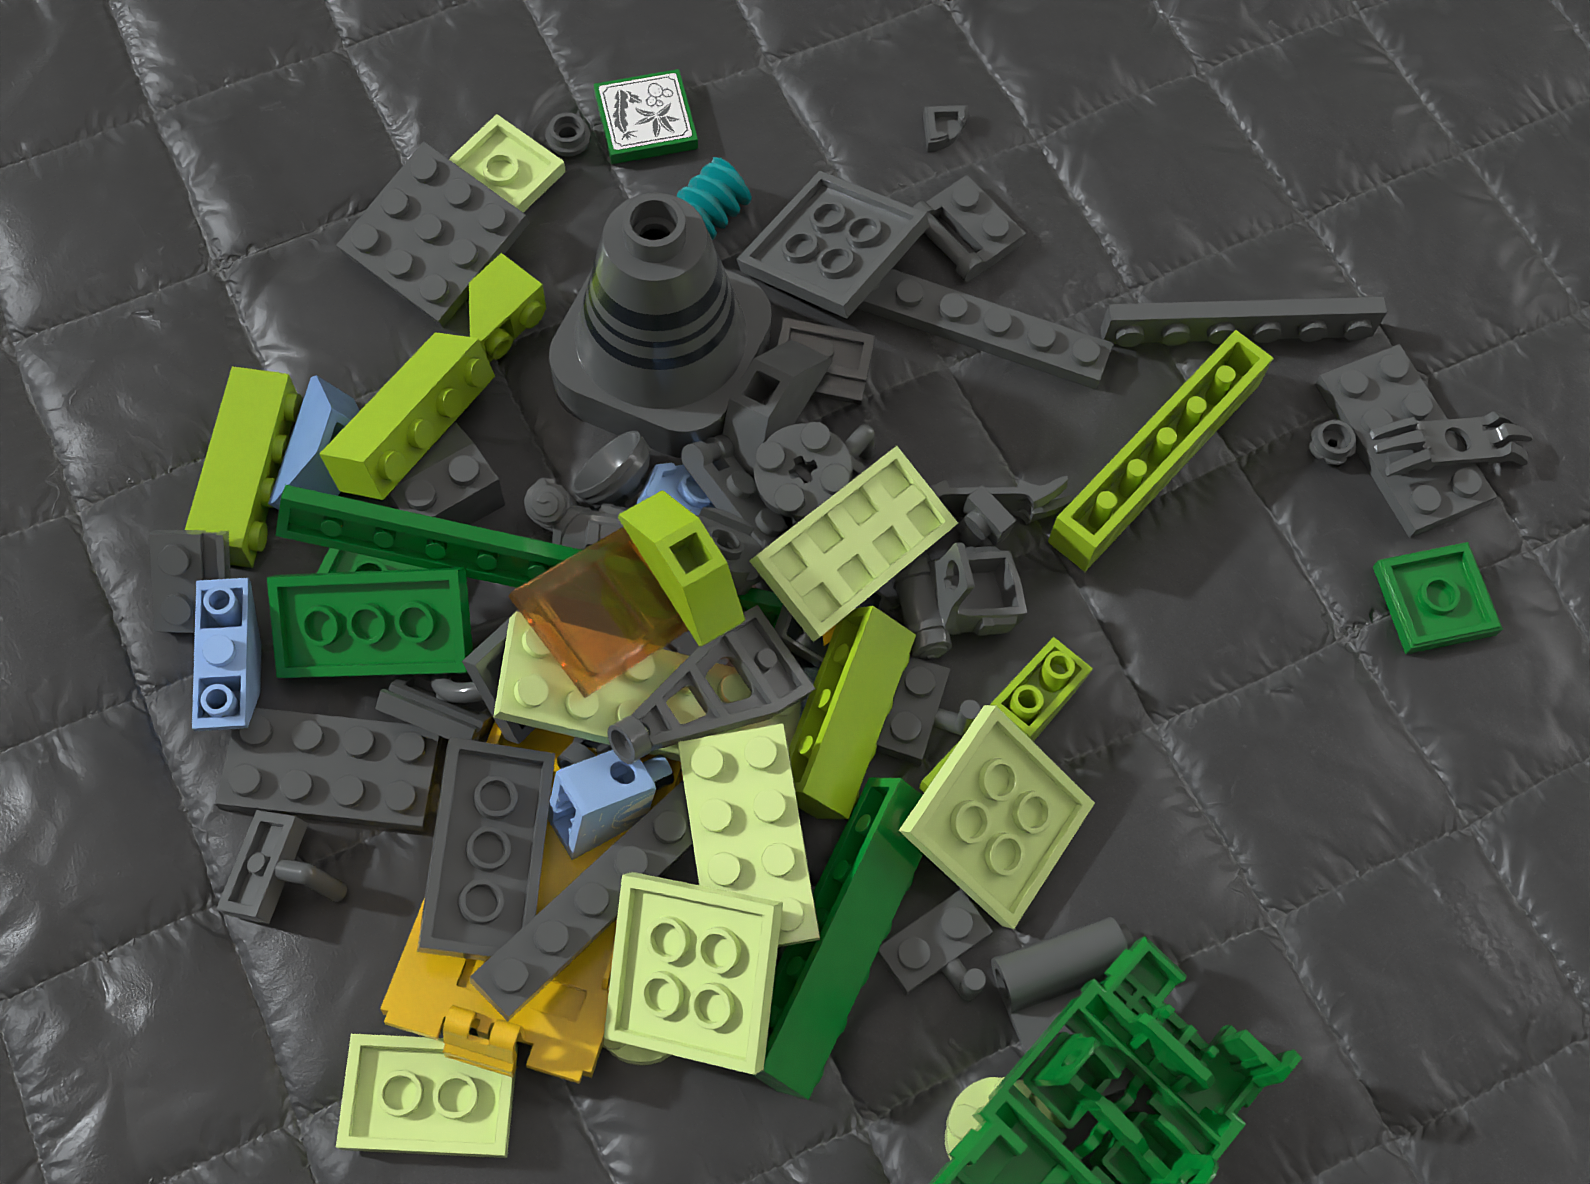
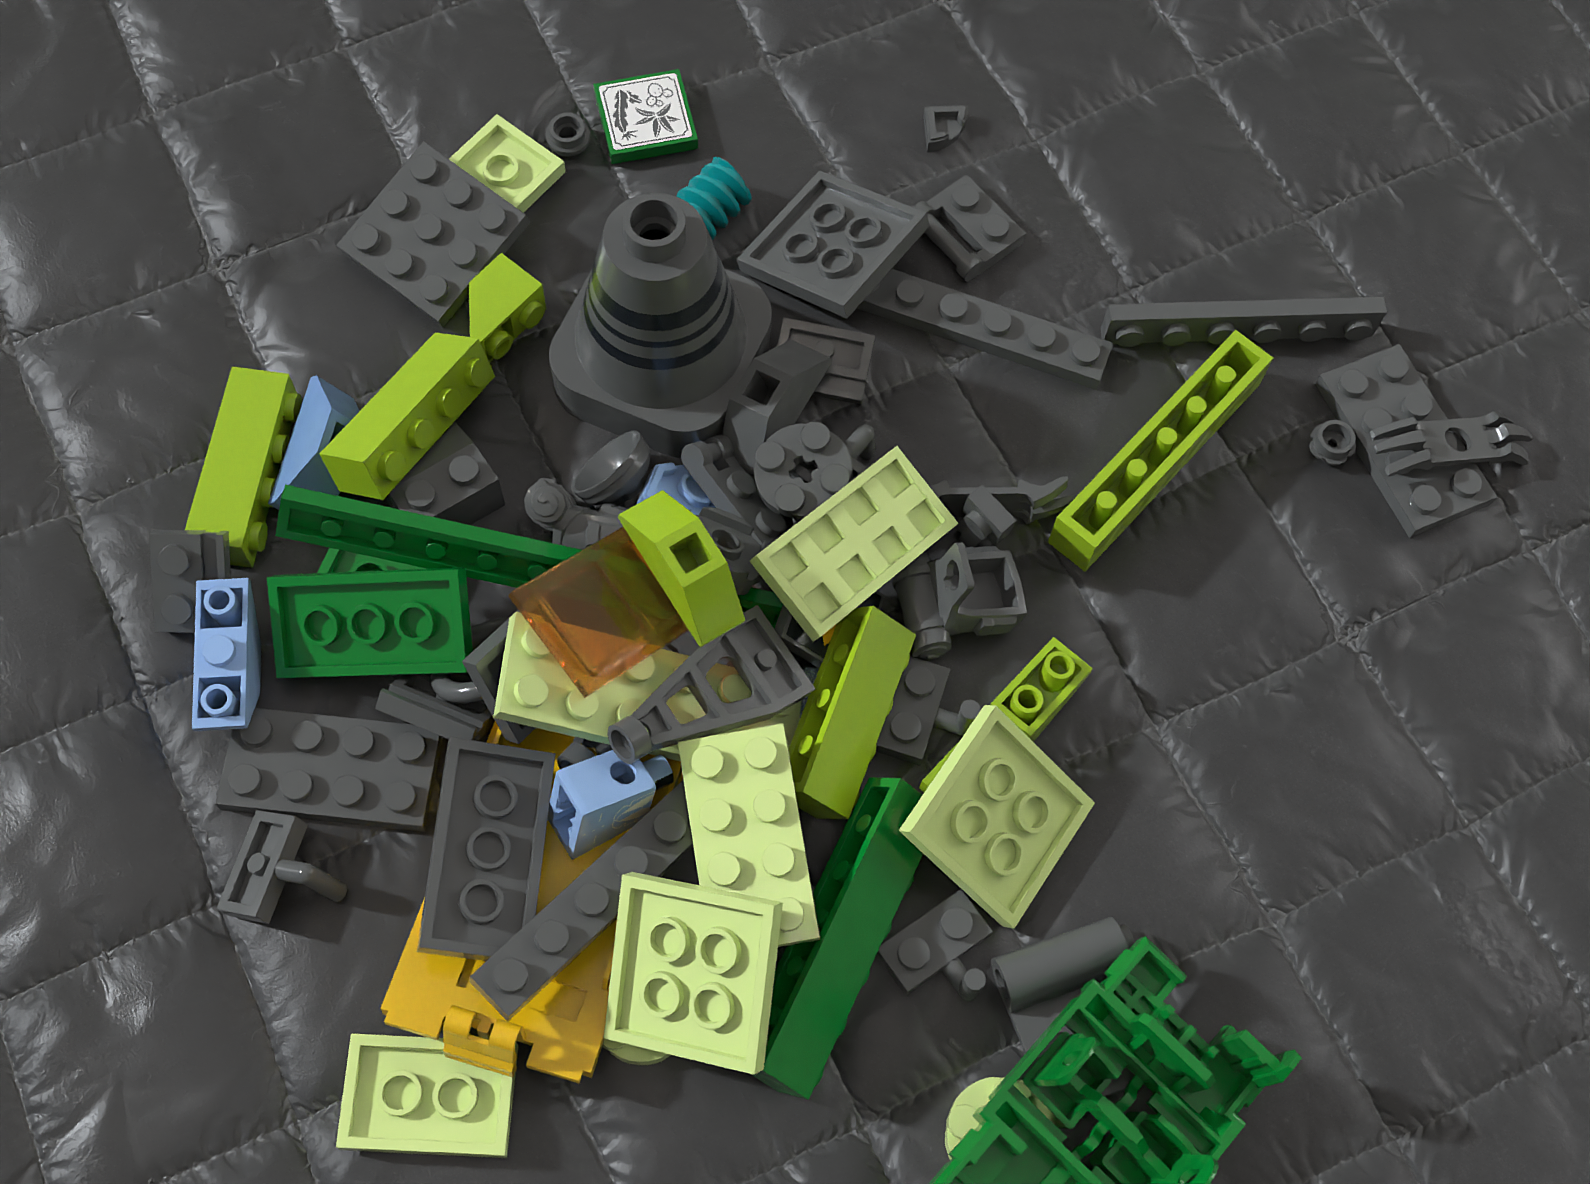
green tile [1373,542,1503,655] -> none

